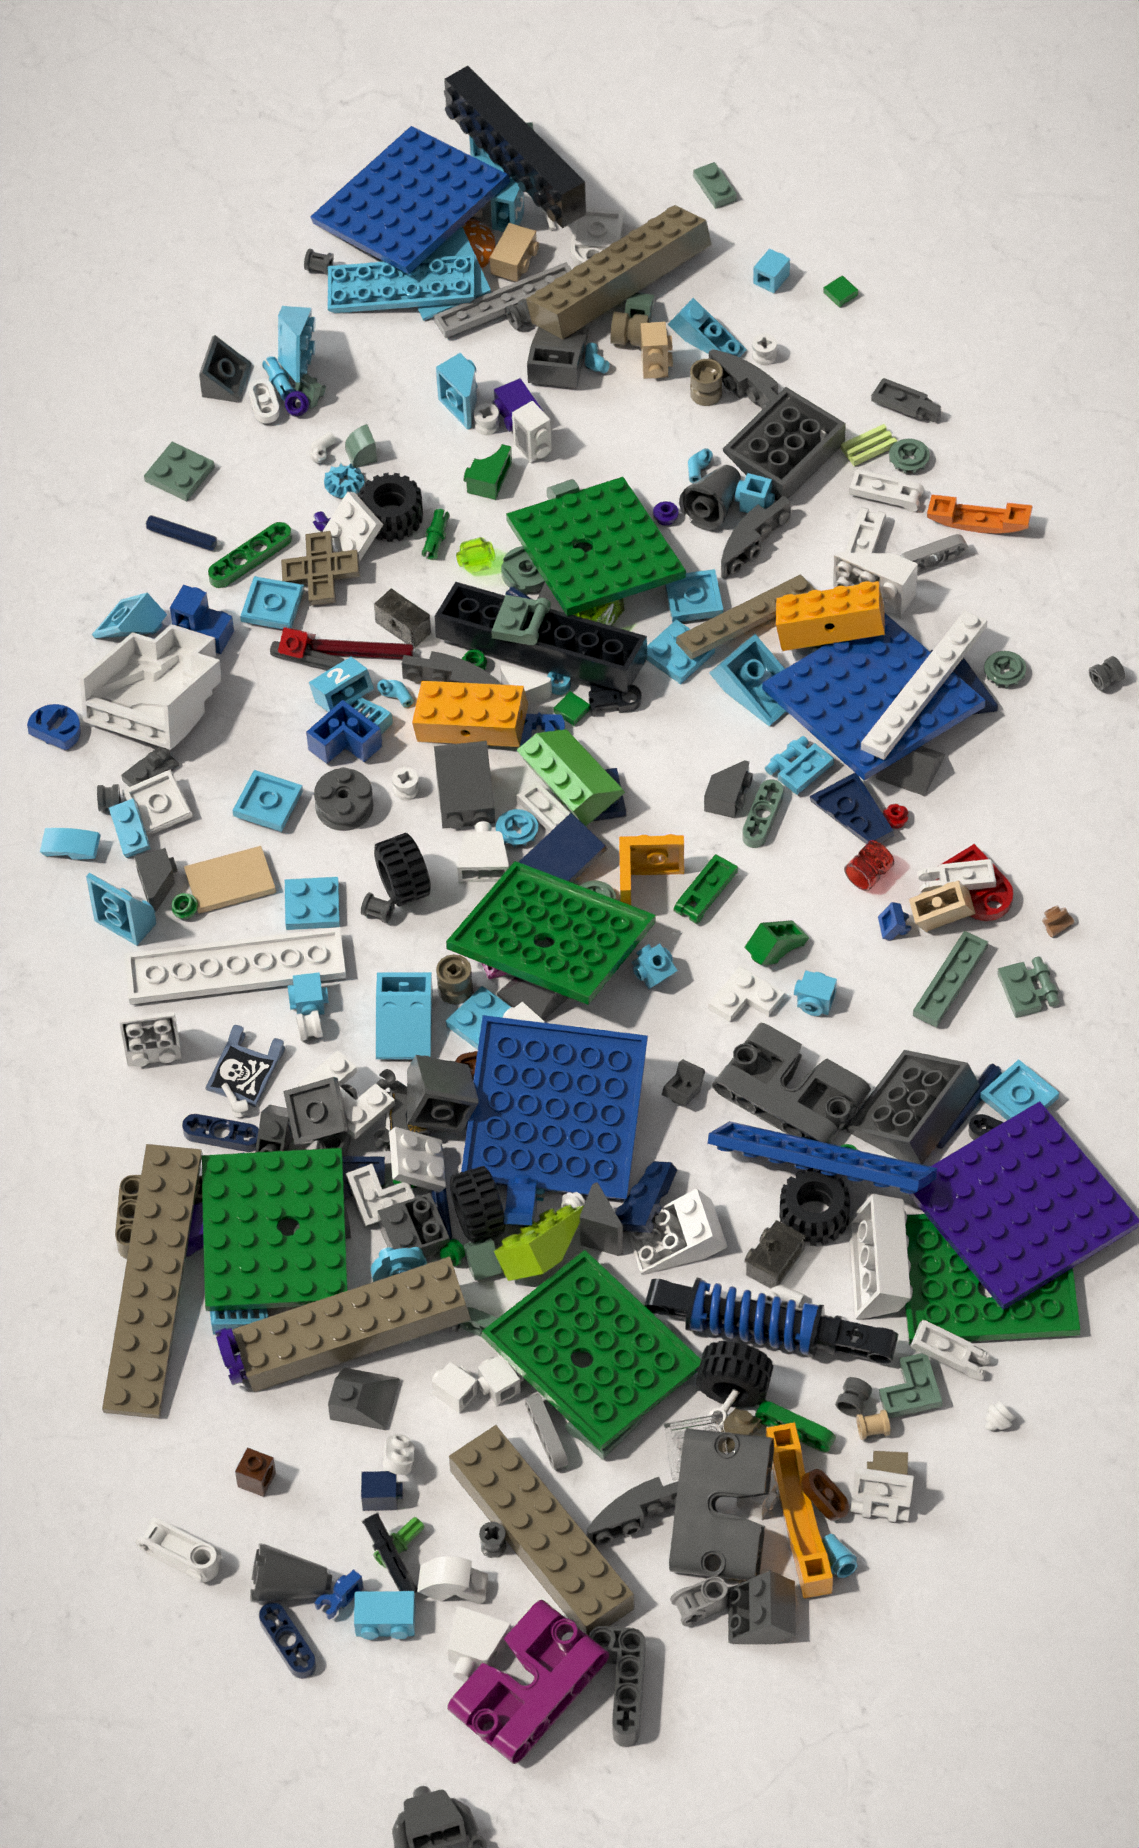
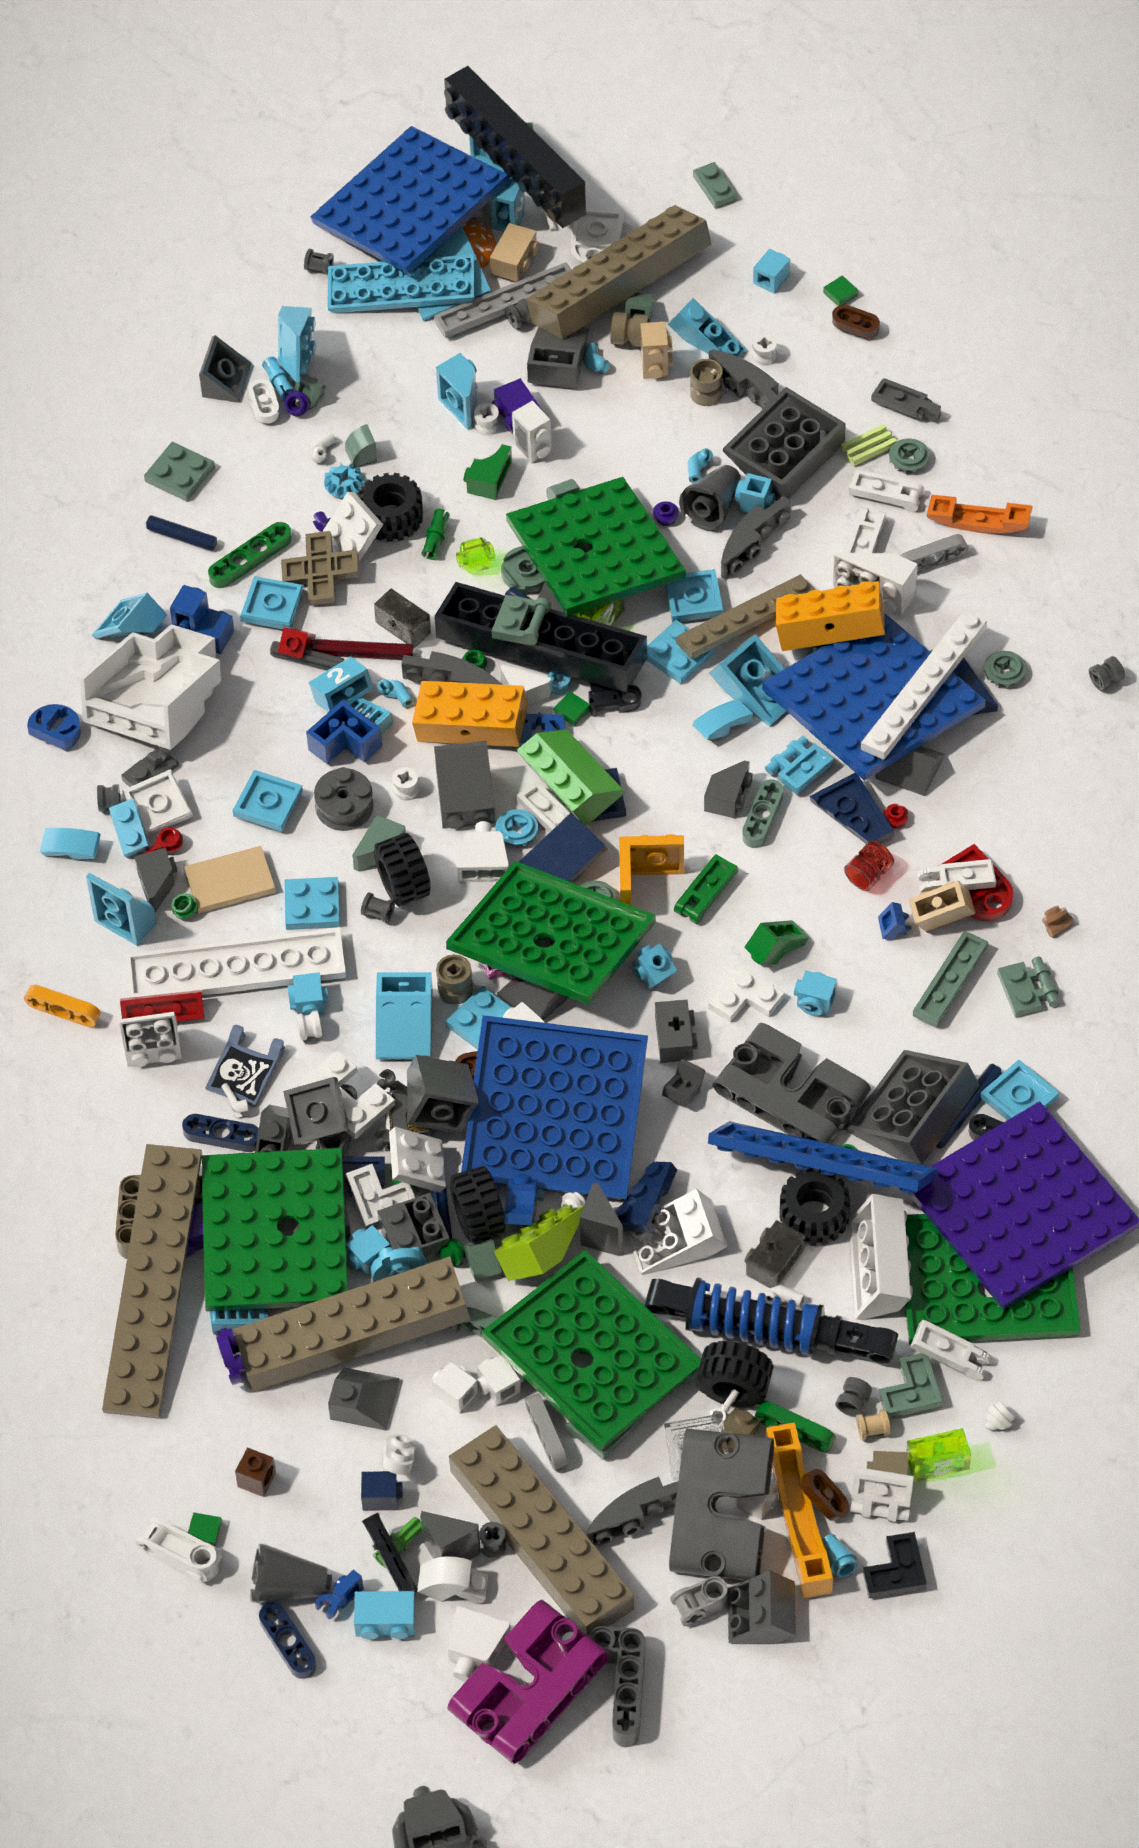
none -> light orange beam [24,985,101,1027]
none -> red plate [120,990,205,1021]
none -> red plate [143,827,183,854]
none -> green tile [188,1512,222,1547]
none -> medium azure brick [346,1225,390,1277]
none -> sand green slope [352,815,406,871]
none -> dark grey slope [420,1511,481,1560]
none -> dark grey brick [655,999,698,1063]
none -> medium azure slope [692,699,753,740]
none -> reddish brown plate [832,305,880,338]
none -> black plate [863,1532,927,1599]
none -> clear neon green brick [906,1428,971,1482]

